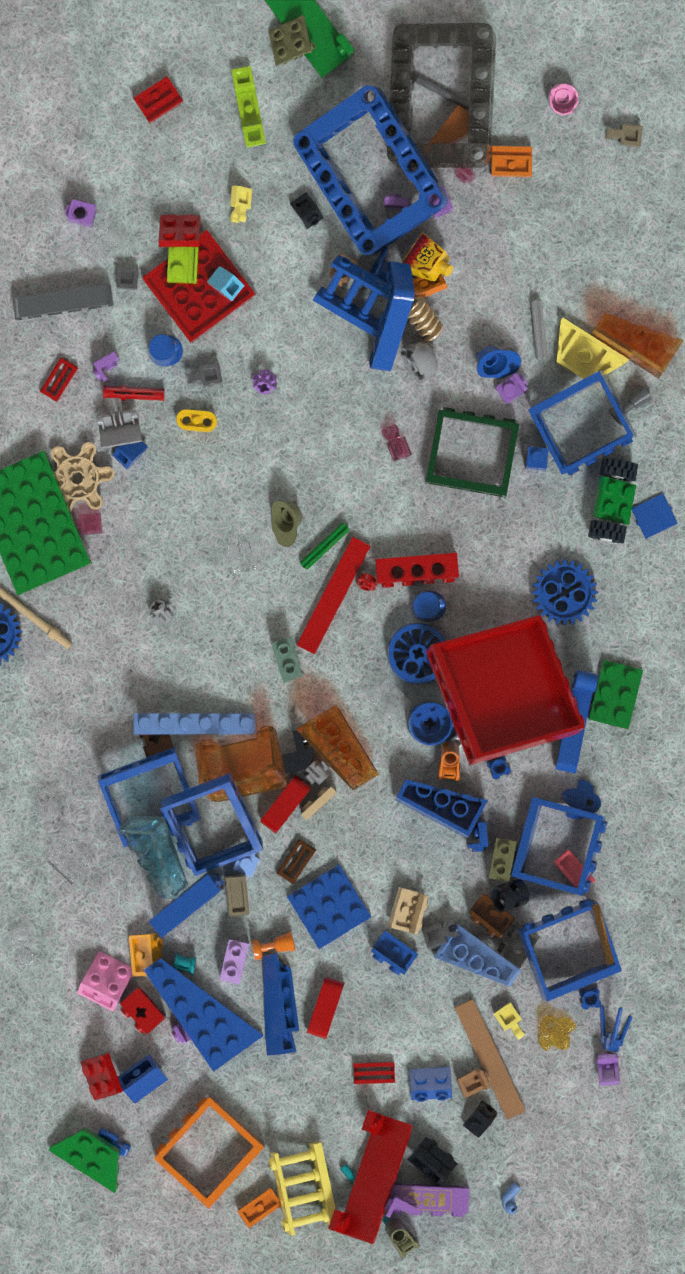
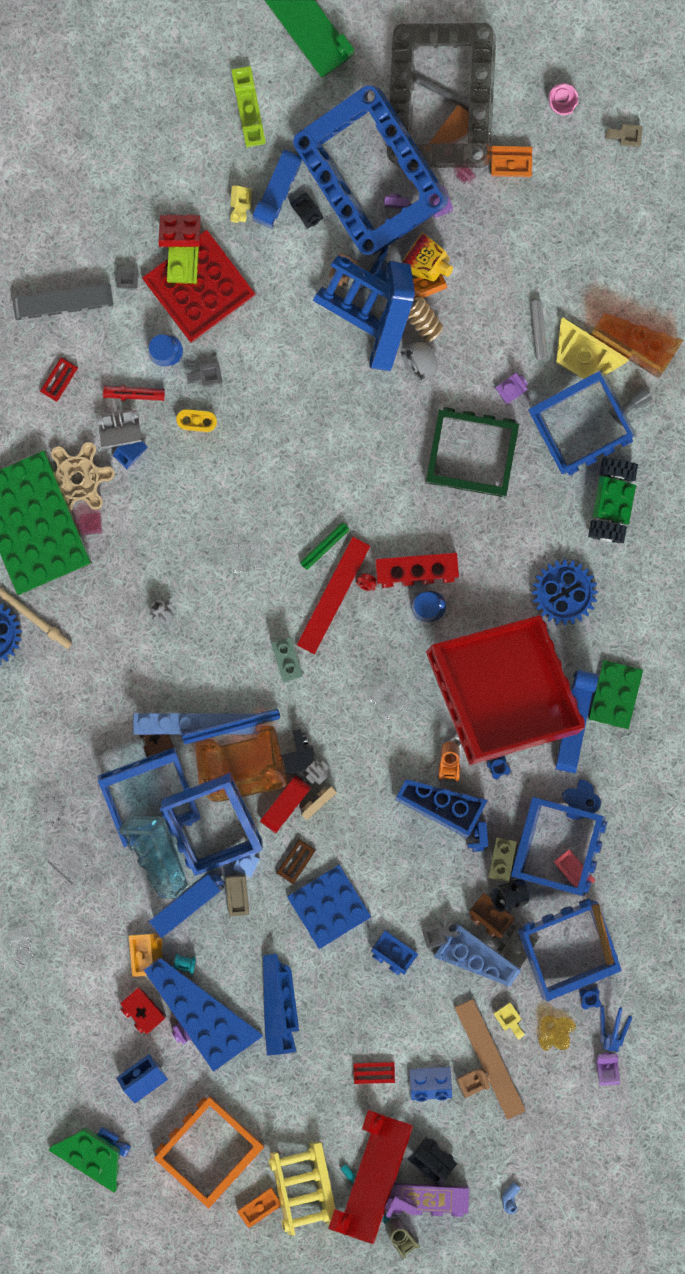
medium lavender brick [65,199,97,228] -> none
bright pink bracket [77,951,132,1012] -> none
red plate [80,1053,123,1101] -> none
medium lavender bracket [93,351,120,383] -> none
red plate [133,76,183,124] -> none
medium azure brick [207,266,244,301] -> none
lavender brick [219,939,249,984] -> none
orange piece [251,931,296,960] -> none
medium lavender gear [252,369,277,394] -> none
olive hinge [269,15,316,66] -> none
olive piece [271,500,303,547] -> none
clear orange wedge [296,704,379,790] -> none
red beam [307,976,344,1039] -> none
clear pink plate [382,424,412,462] -> none
blue piece [387,623,446,685] -> none
tan bracket [387,887,428,935] -> none
blue wheel [407,702,453,746] -> none
black bracket [463,1101,498,1138] -> none
blue piece [475,346,521,378] -> none
blue brick [525,446,549,471] -> none
blue piece [632,494,678,539] -> none
none -> blue axle [182,709,280,744]
none -> blue beam [253,149,303,229]

